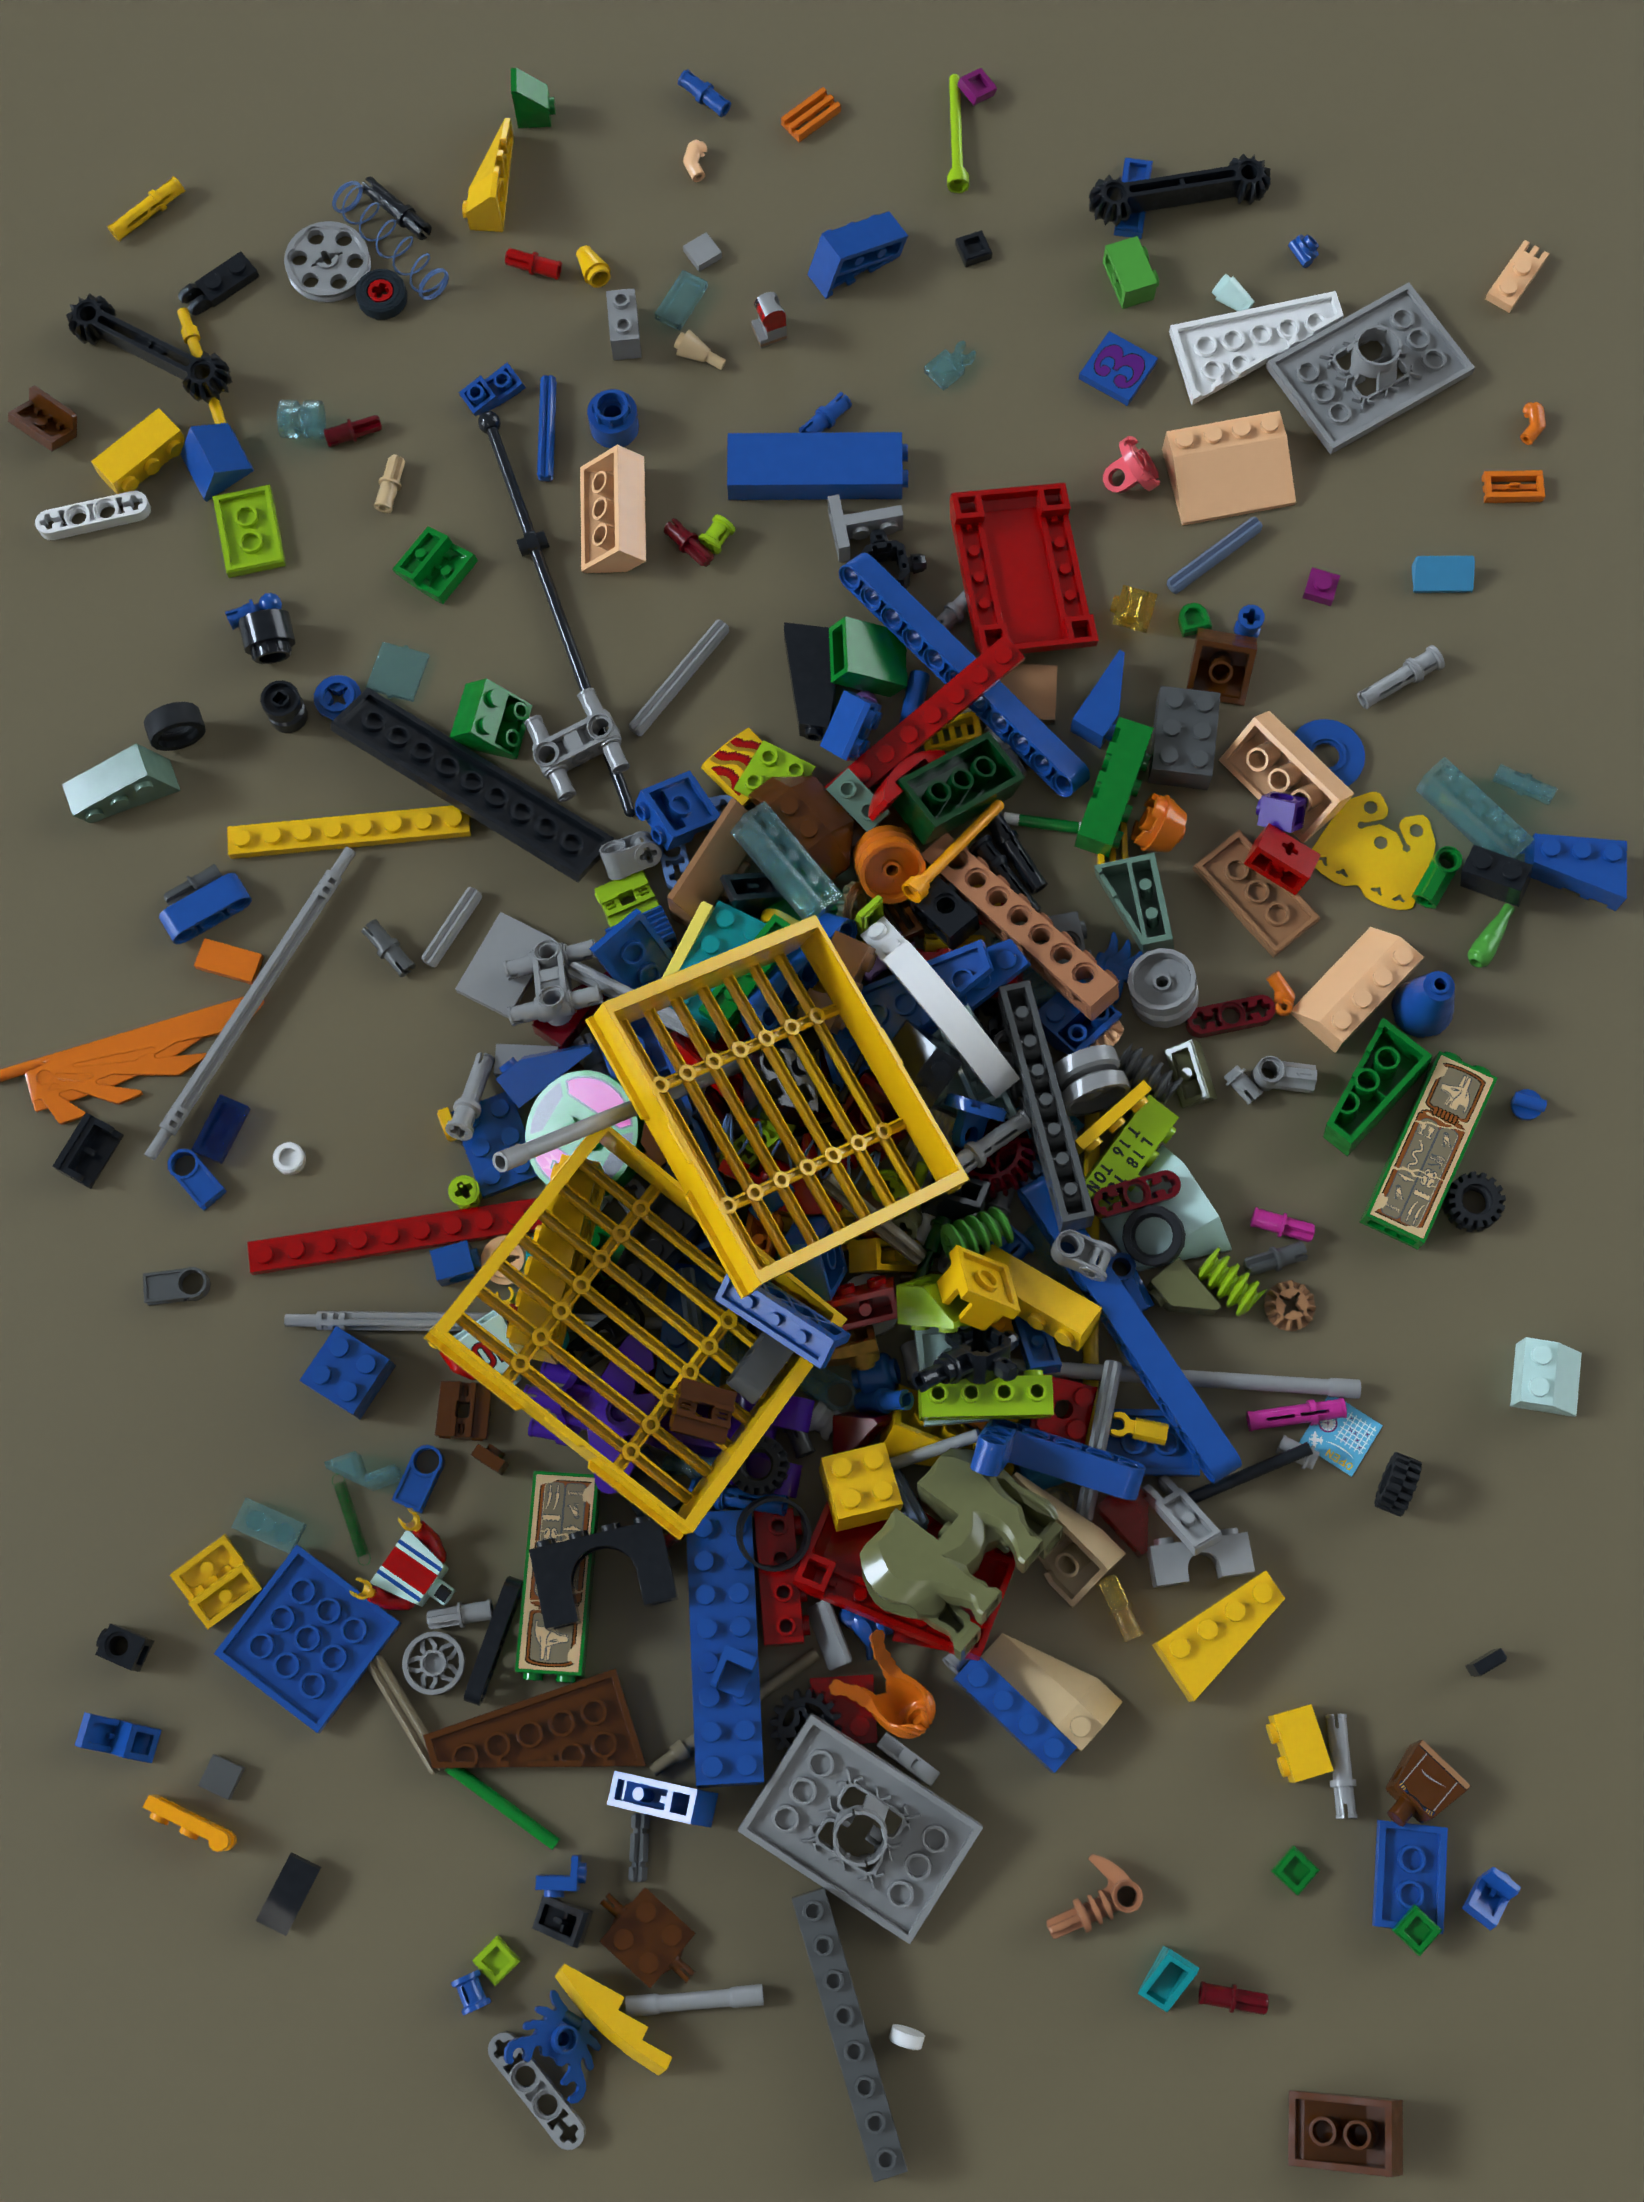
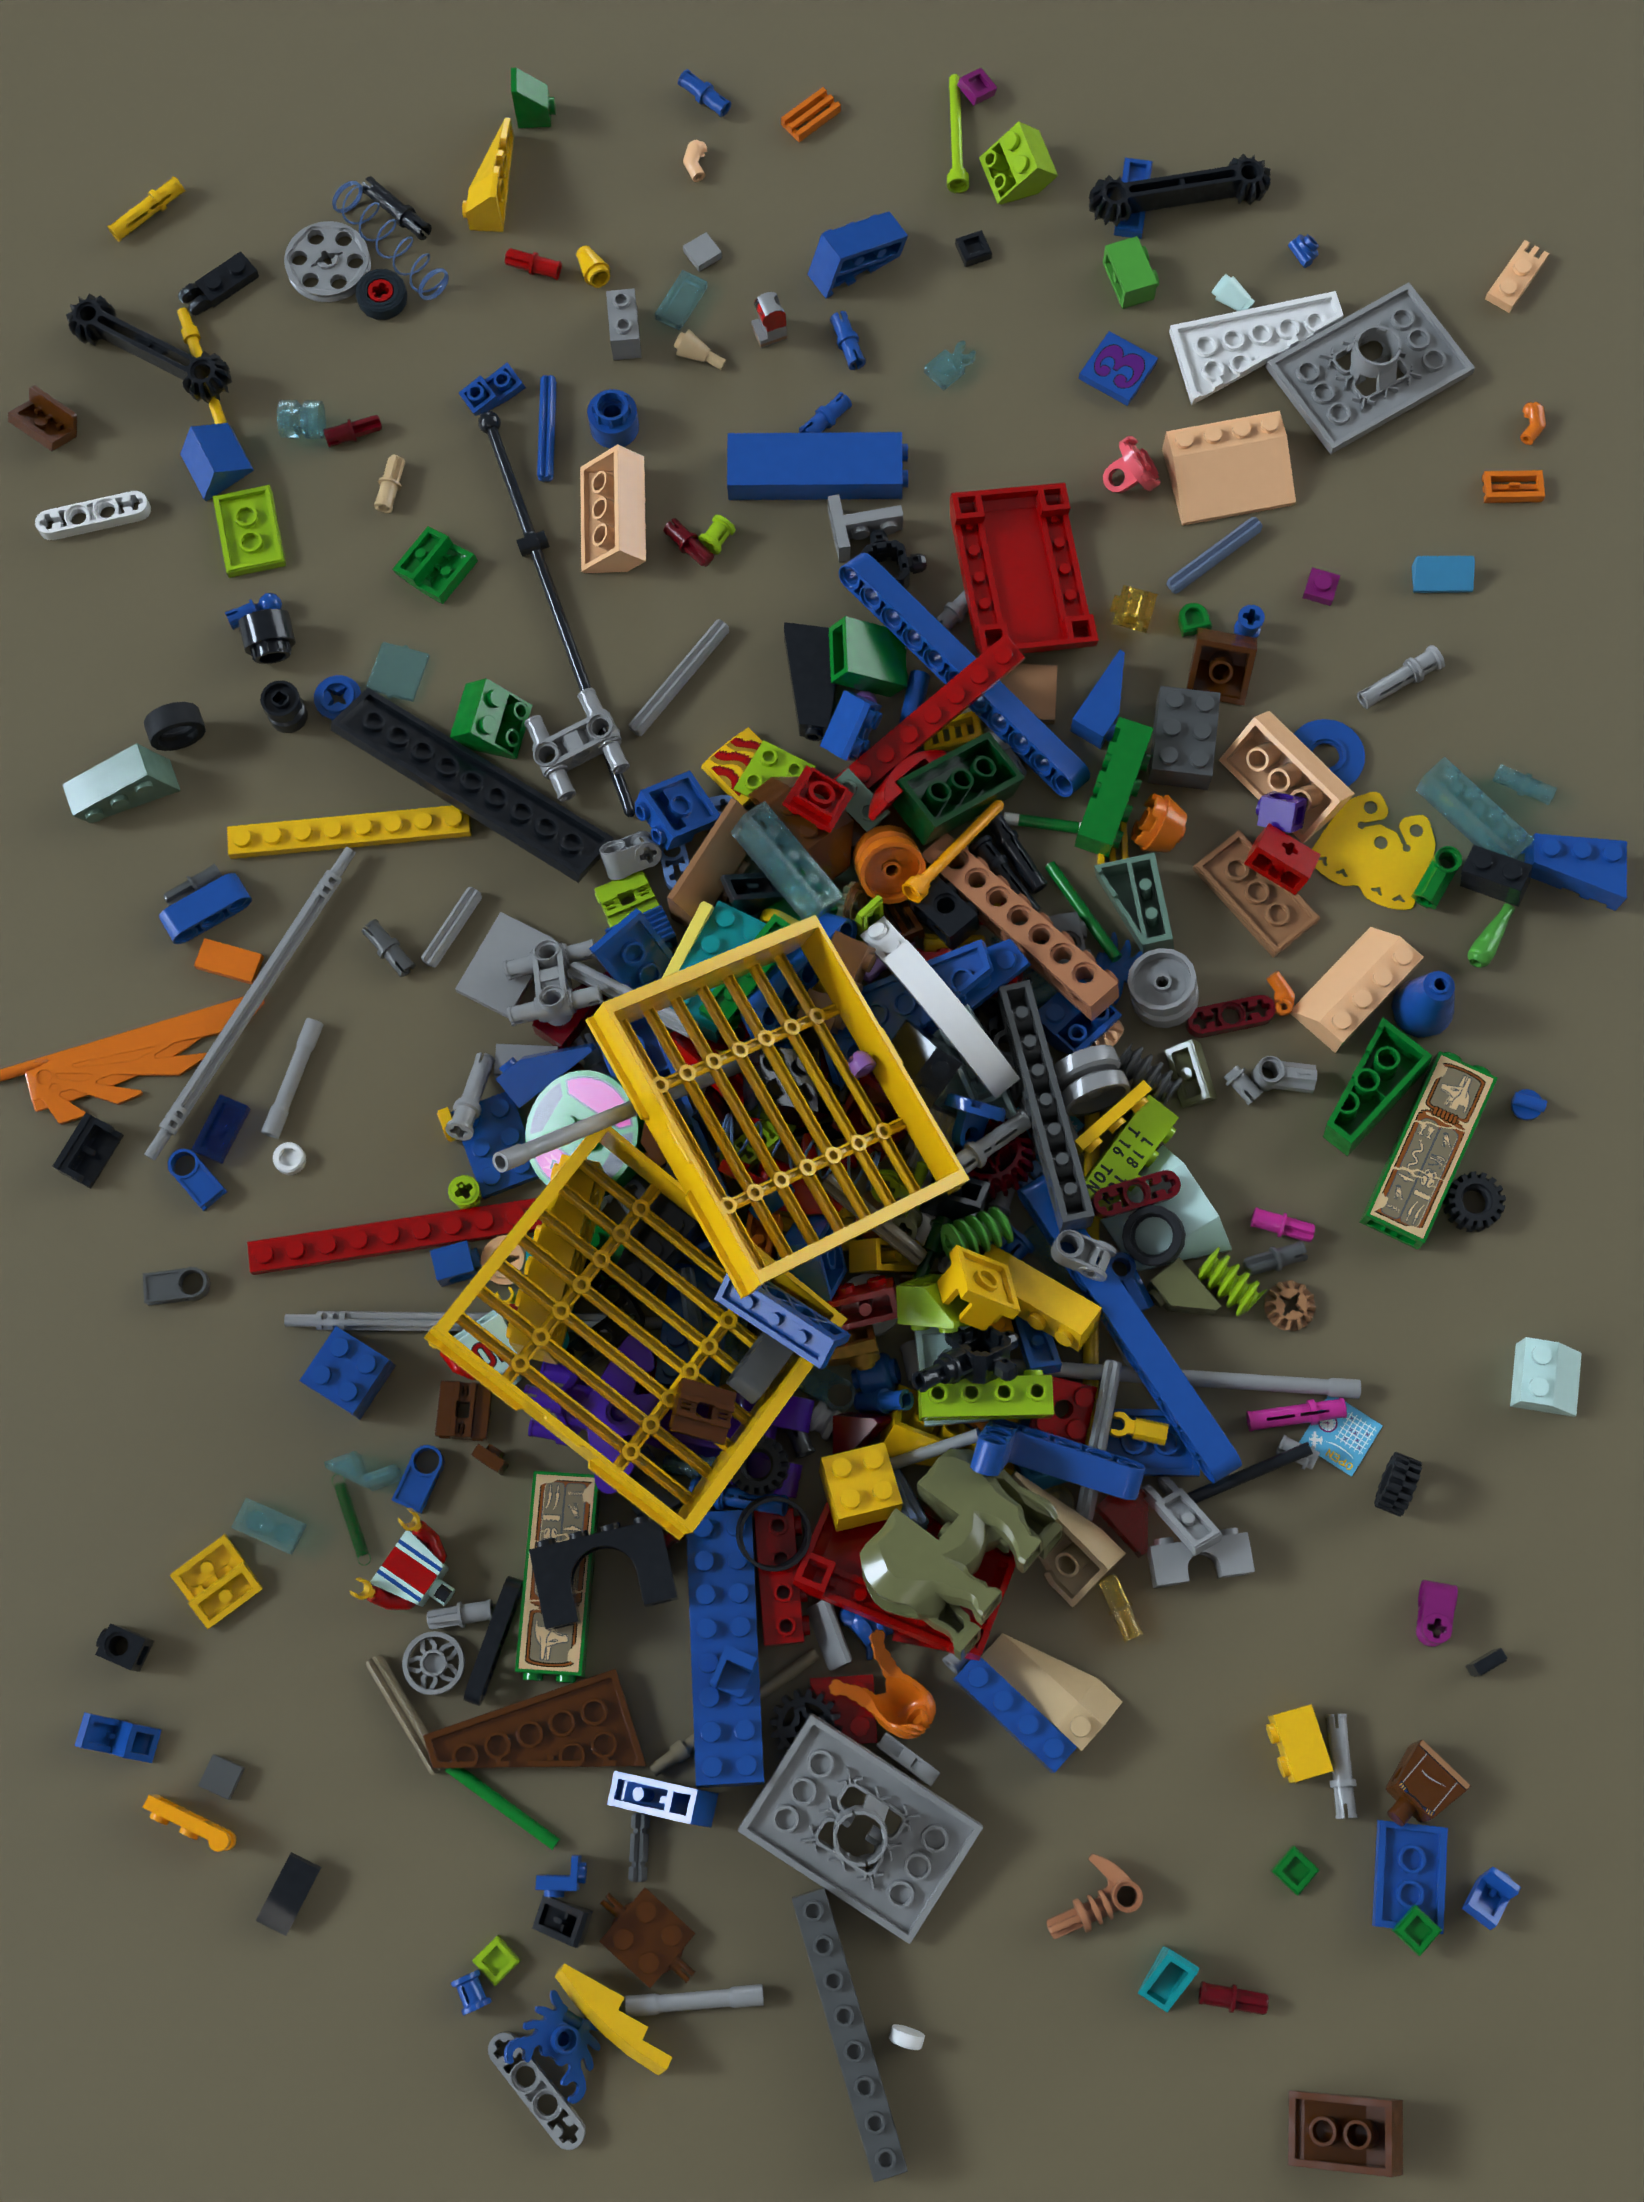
yellow brick [91,408,185,494] -> none
blue plate [214,1545,402,1733] -> none
yellow wedge [1152,1570,1285,1702] -> none
none -> light grey piece [261,1018,324,1139]
none -> red piece [782,765,854,833]
none -> blue pin [830,311,866,370]
none -> medium lavender hinge [848,1051,877,1079]
none -> lime slope [979,121,1058,205]
none -> green bar [1045,861,1122,962]
none -> magenta piece [1416,1580,1458,1647]

